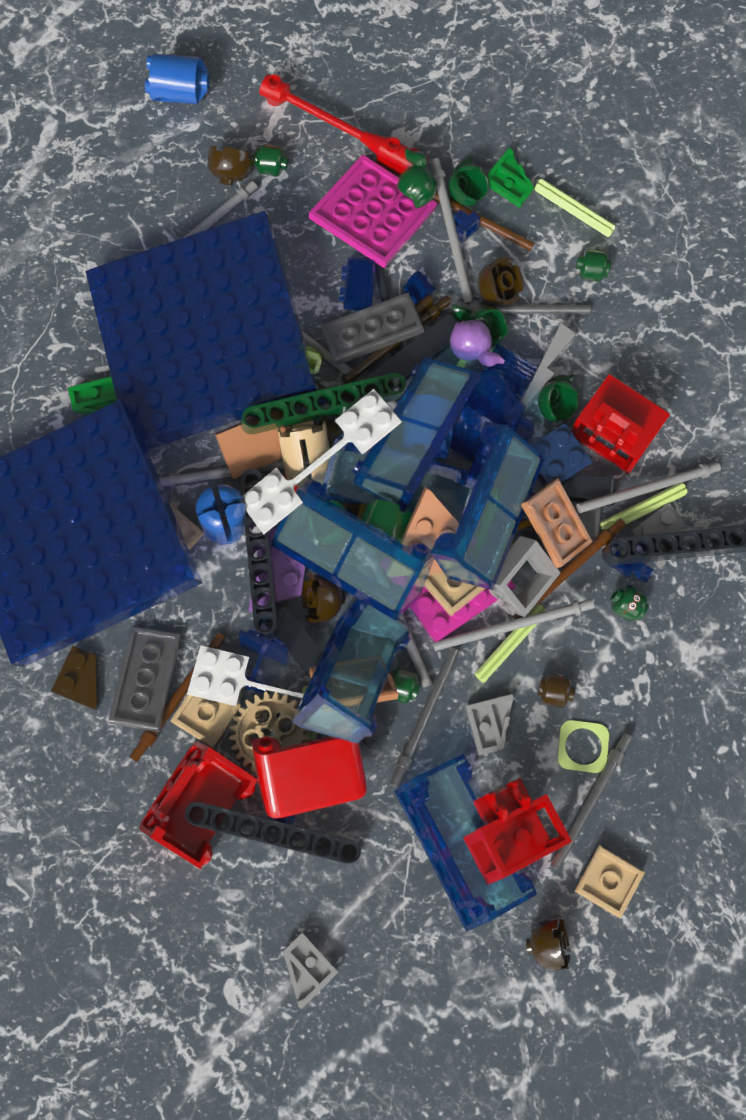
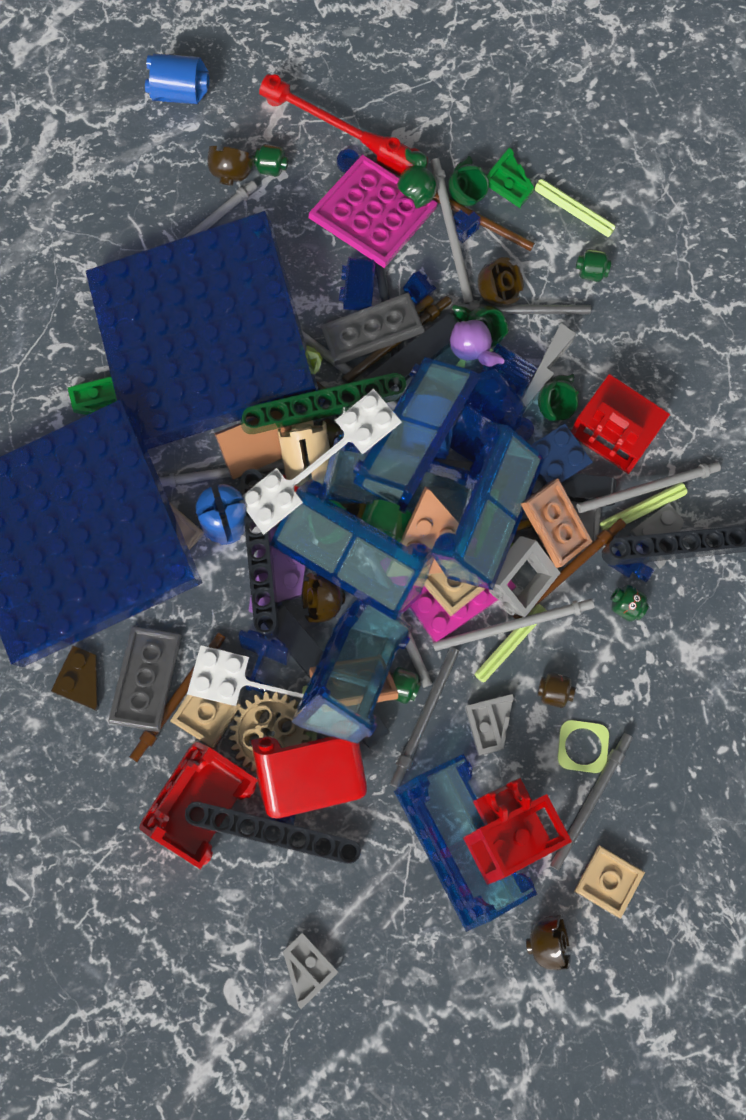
none -> clear blue tile [337,149,359,173]

